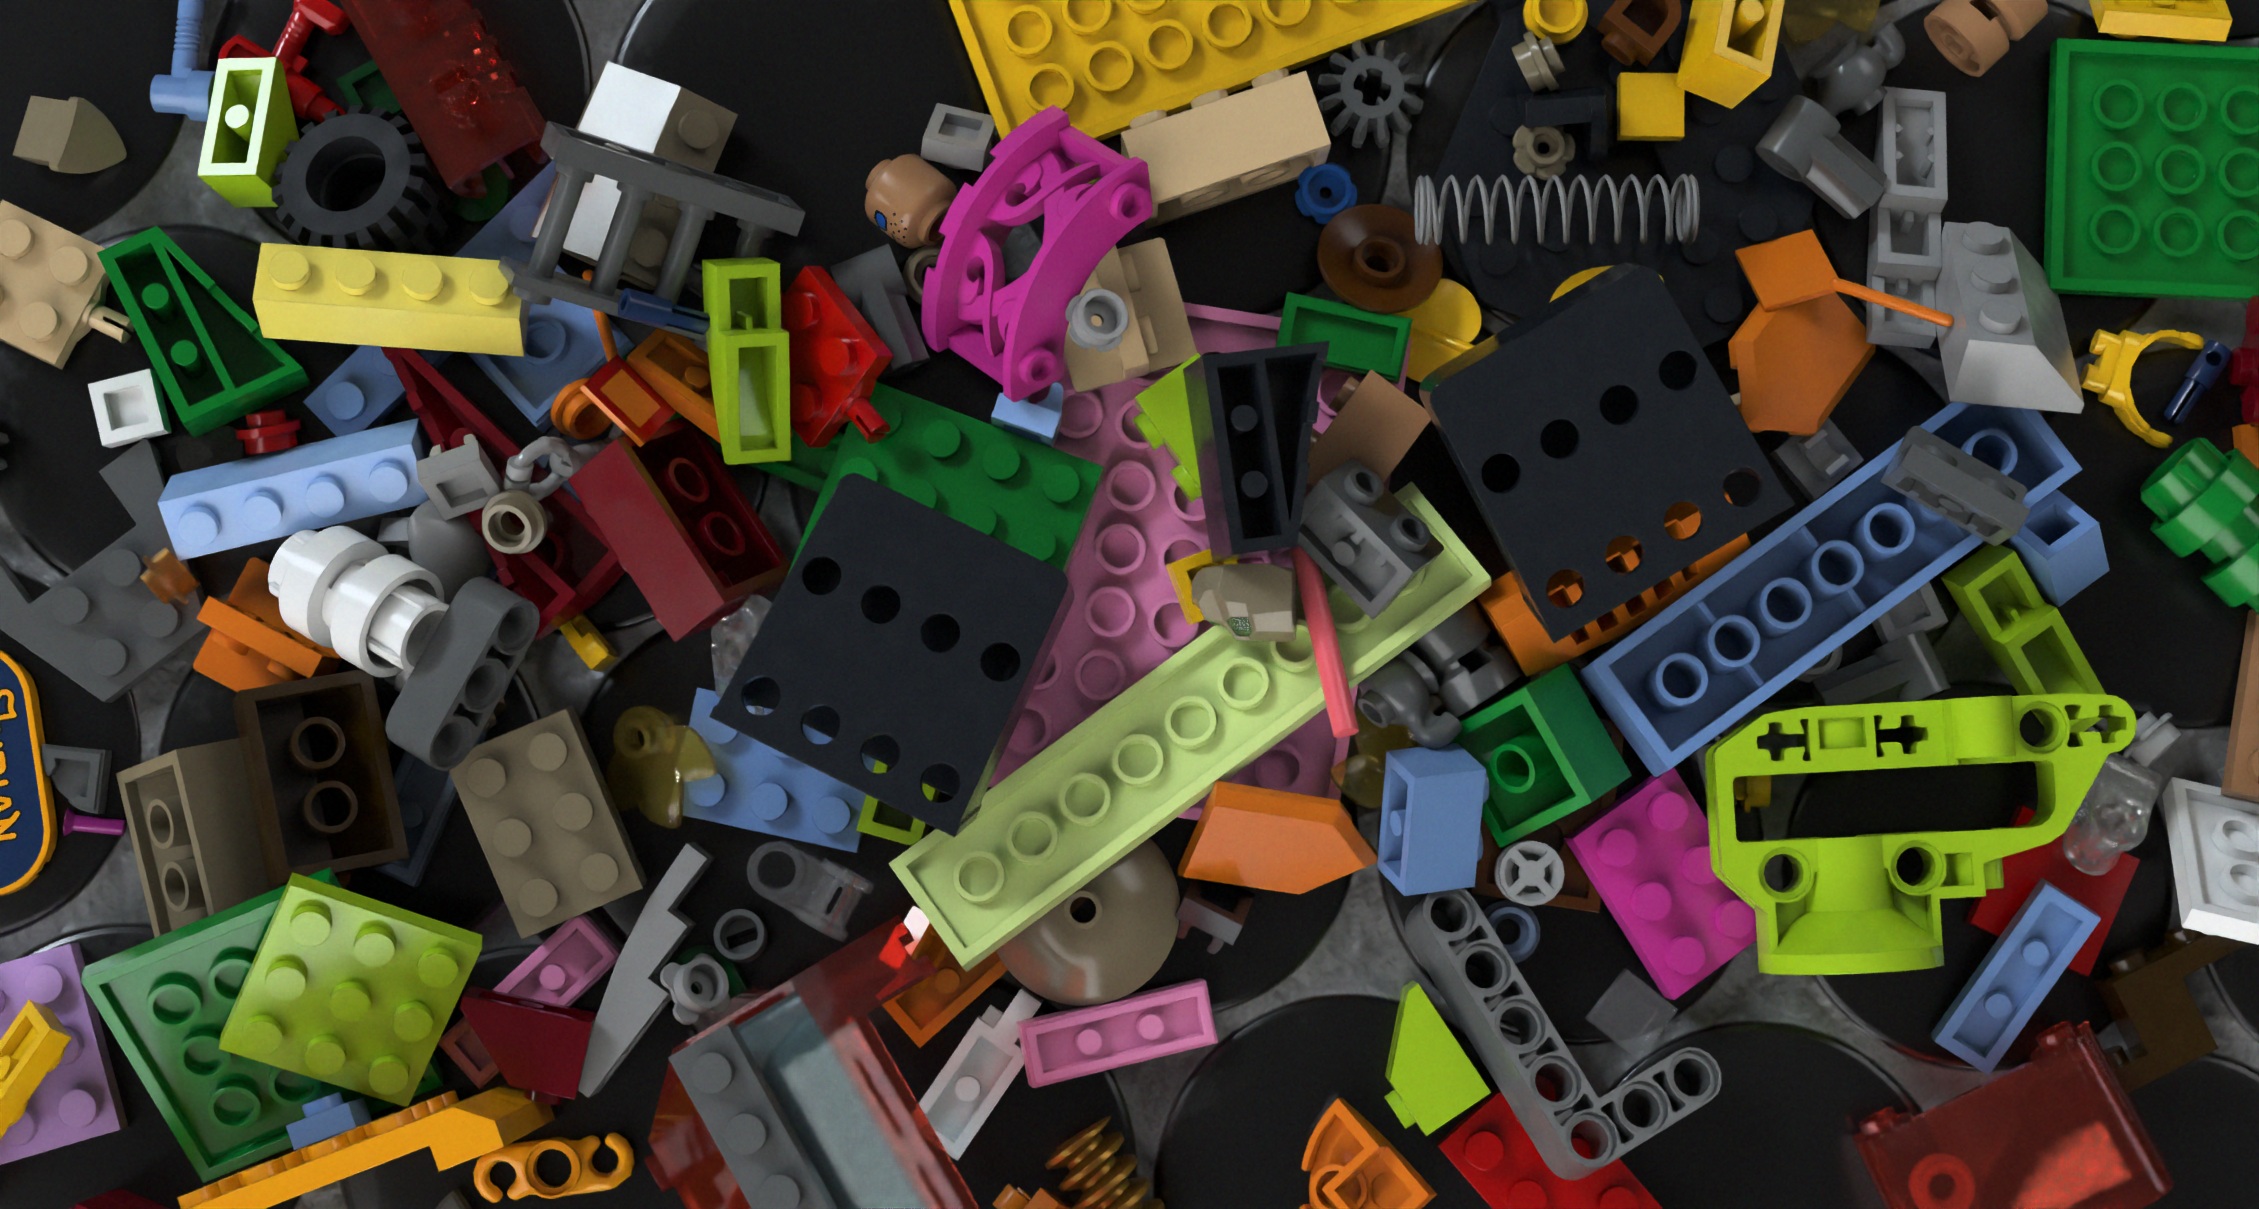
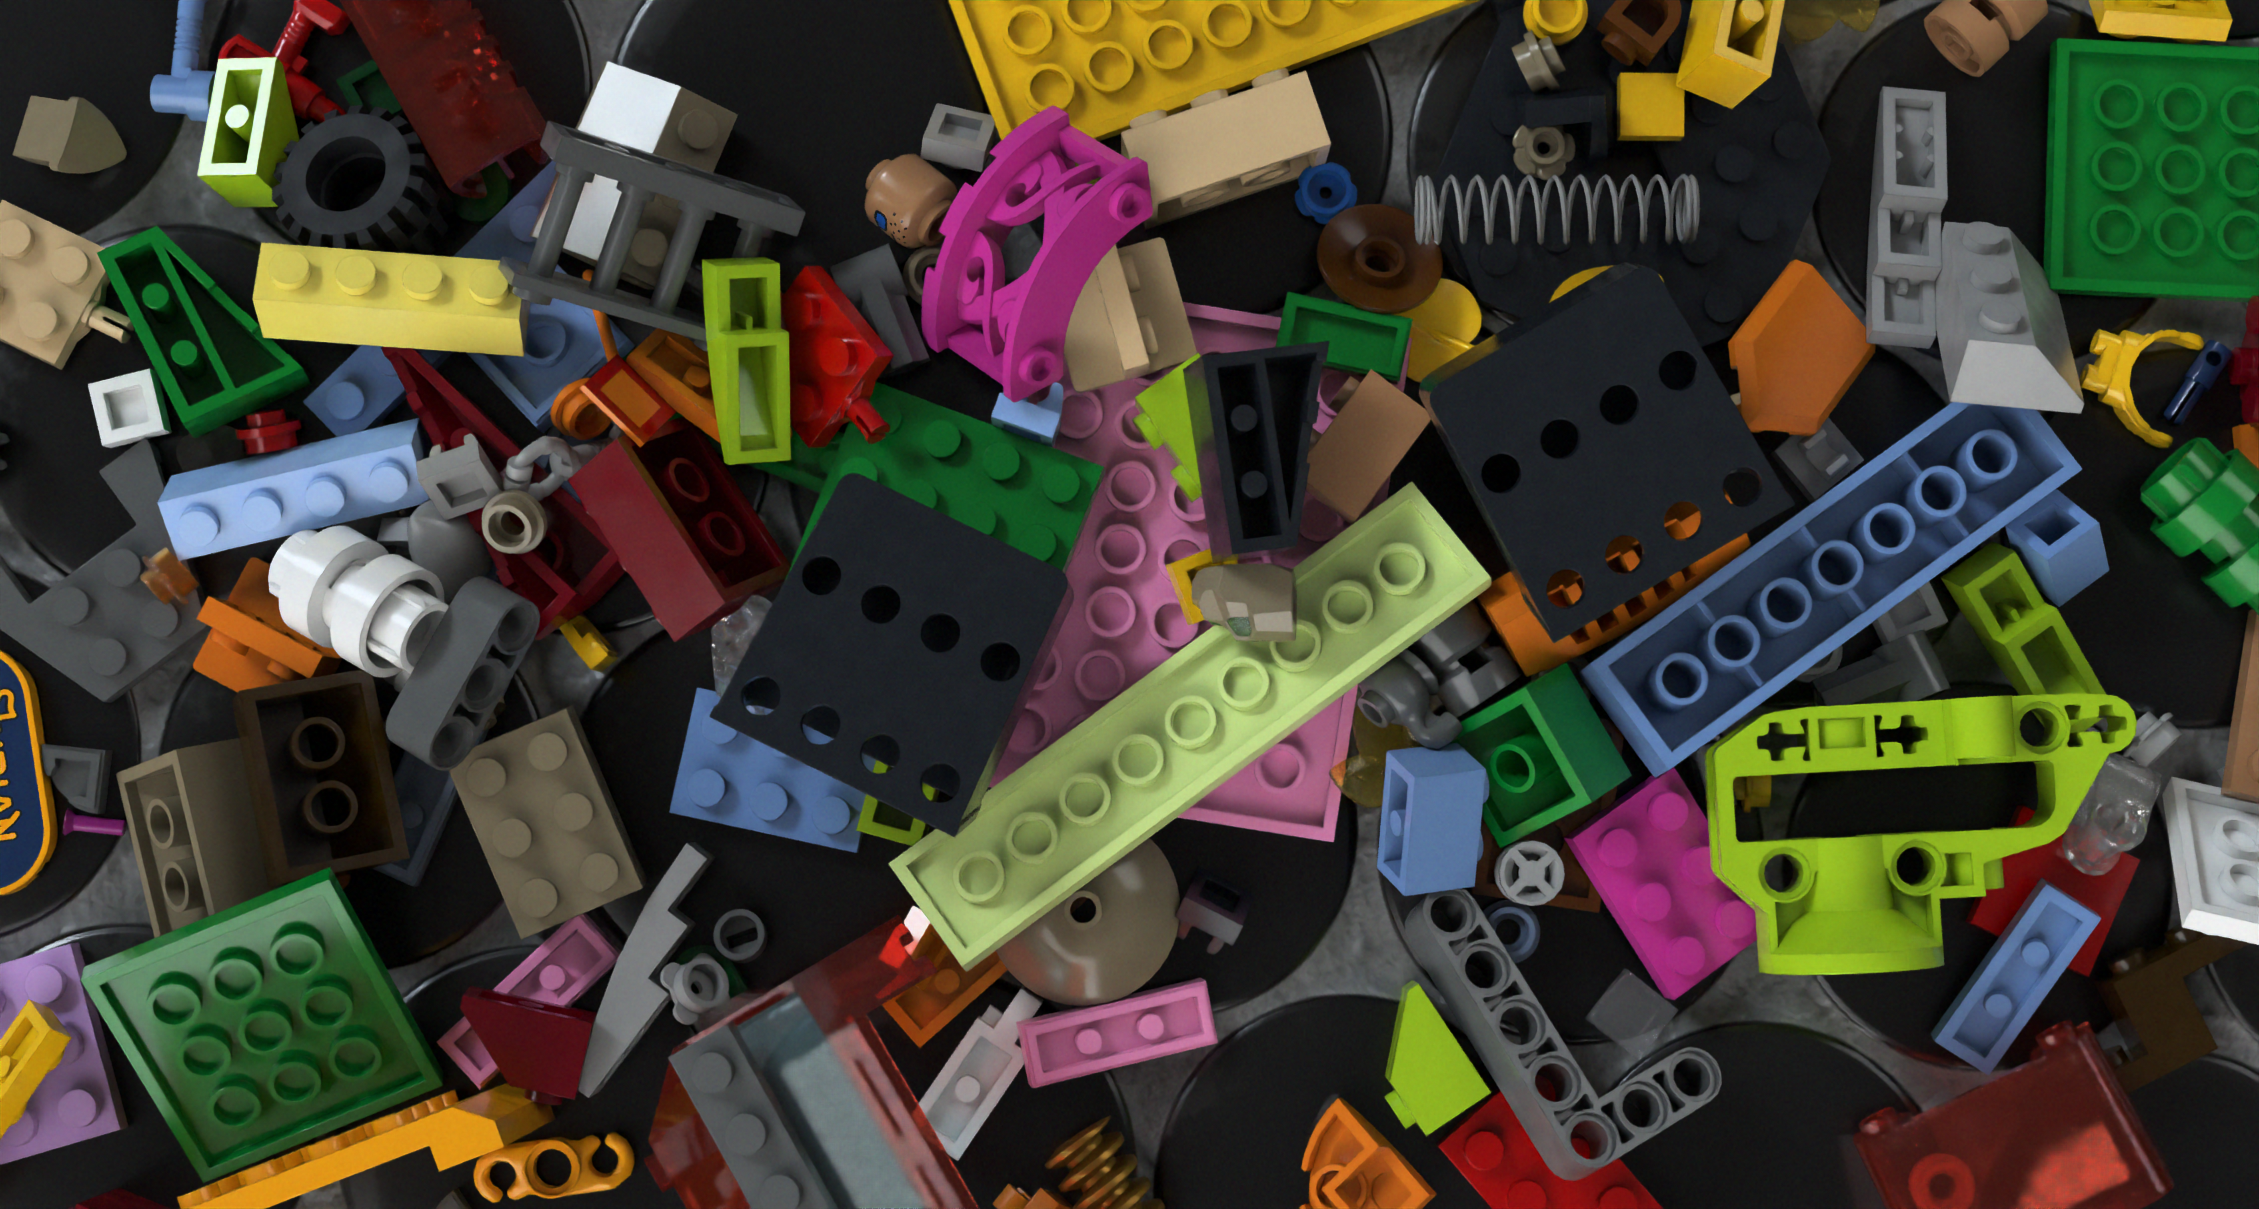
lime plate [218,872,482,1107] -> none
medium blue plate [286,1092,372,1150] -> none
clear yellow plate [606,705,718,829] -> none
dark blue pin [618,288,710,335] -> none
clear piece [747,839,875,942] -> none
light grey plate [1065,288,1129,352] -> none
orange tile [1177,781,1378,895] -> none
coral bar [1291,547,1359,738] -> none
dark grey bracket [1297,458,1444,620] -> none
dark grey gear [1317,40,1424,148] -> none
orange piece [1735,229,1954,327] -> none
dark grey piece [1755,95,1887,219] -> none
dark grey piece [1807,20,1907,137] -> none
dark grey bracket [1880,426,2031,546] -> none

